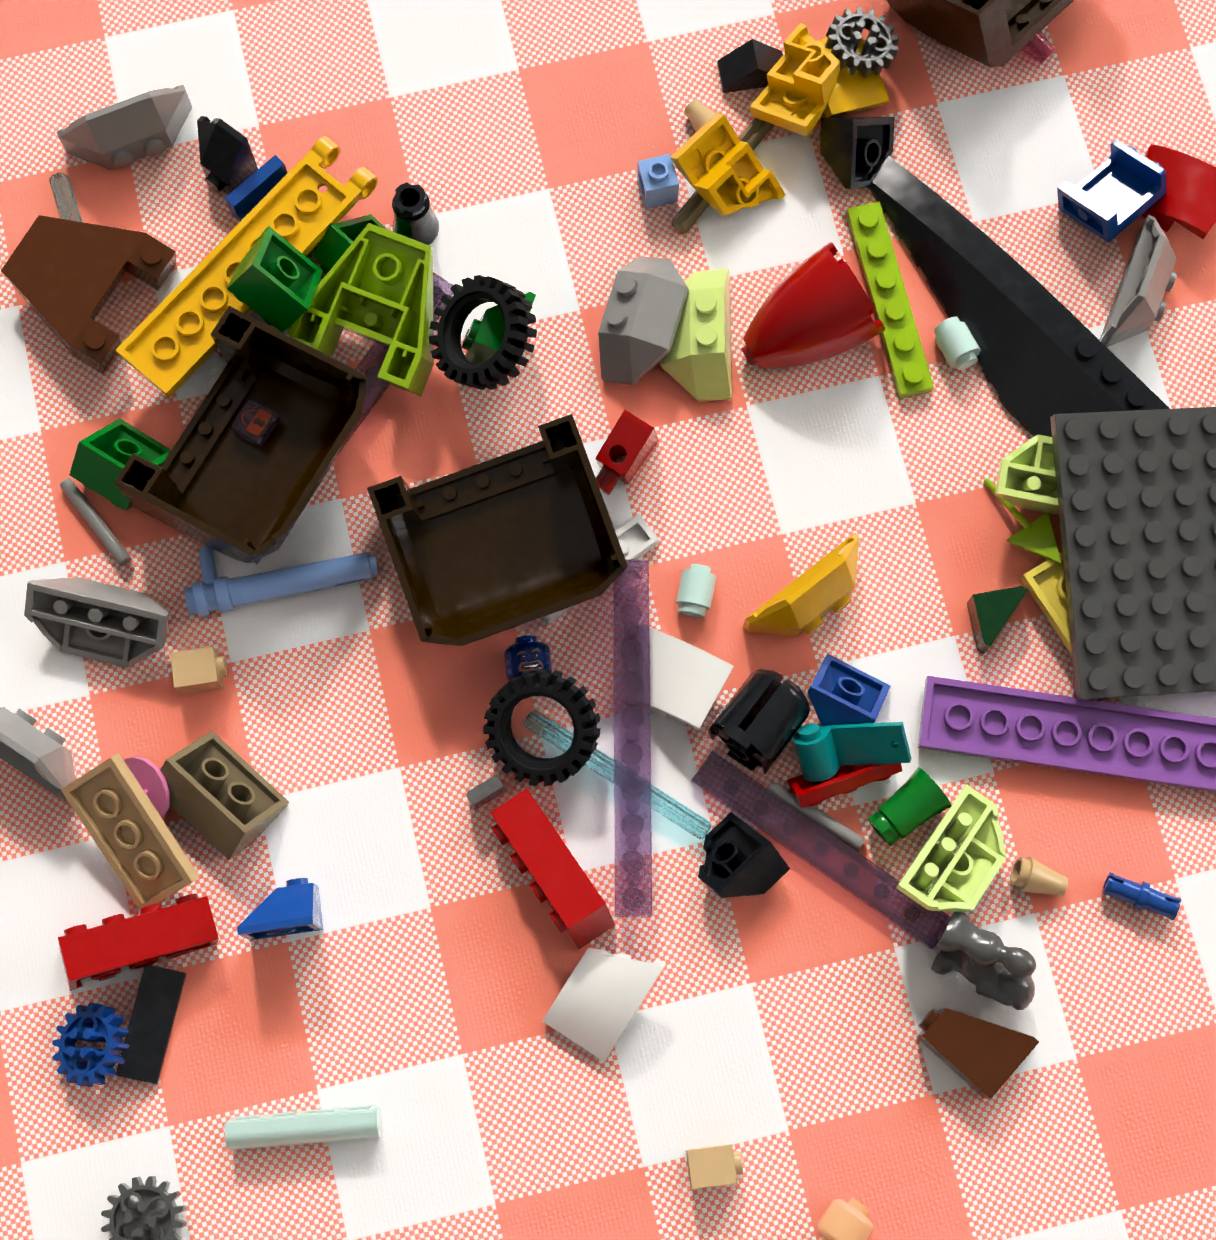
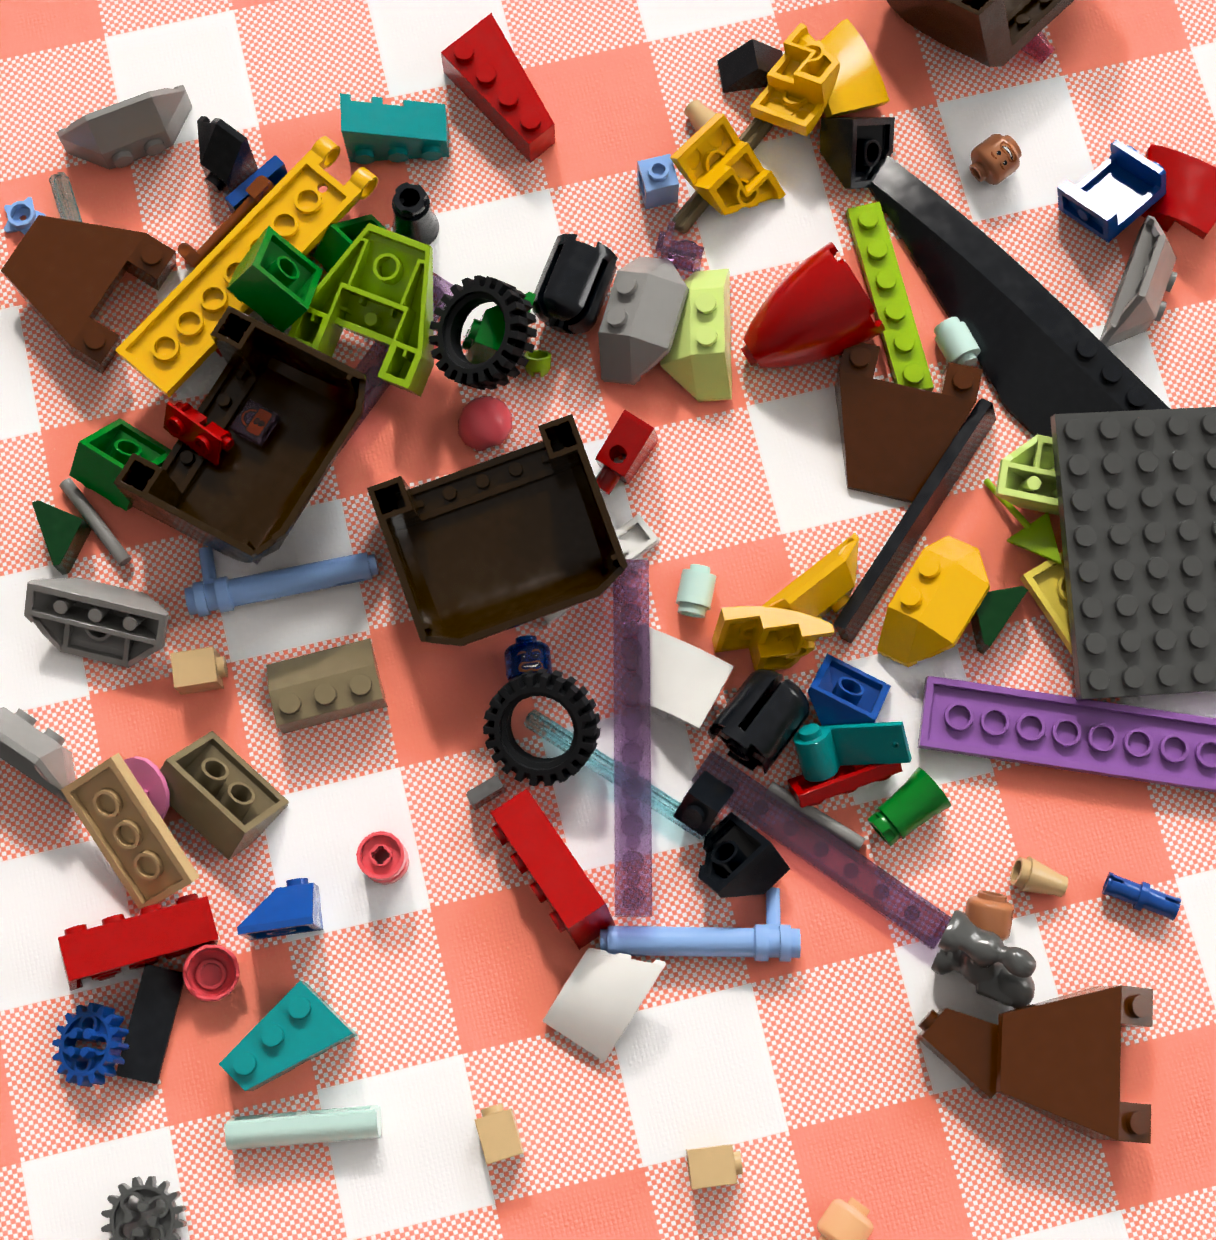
dark grey gear [825,7,899,78] -> none
yellowish green wedge [896,784,1006,913] -> none
none -> light blue plate [4,197,46,235]
none -> dark green slope [32,500,92,575]
none -> red hinge [163,402,235,466]
none -> dark orange hinge [178,175,275,269]
none -> coral hair [182,944,240,1001]
none -> teal wedge [219,980,358,1091]
none -> dark tan slope [266,638,388,734]
none -> teal wedge [340,93,449,164]
none -> coral wheel [356,831,409,885]
none -> red wedge [441,13,555,163]
none -> coral hair [458,396,513,451]
none -> tan brick [474,1103,525,1165]
none -> lime hinge [524,350,551,377]
none -> black cylinder [532,234,618,334]
none -> light blue cylinder [600,887,801,962]
none -> clear purple bracket [656,221,705,273]
none -> black brick [673,770,735,837]
none -> yellow slope [712,606,834,671]
none -> reddish brown wedge [834,343,983,503]
none -> black tile [834,398,996,643]
none -> yellow wedge [877,536,990,667]
none -> nougat head [965,890,1014,941]
none -> nougat head [970,134,1022,185]
none -> reddish brown wedge [996,985,1153,1144]

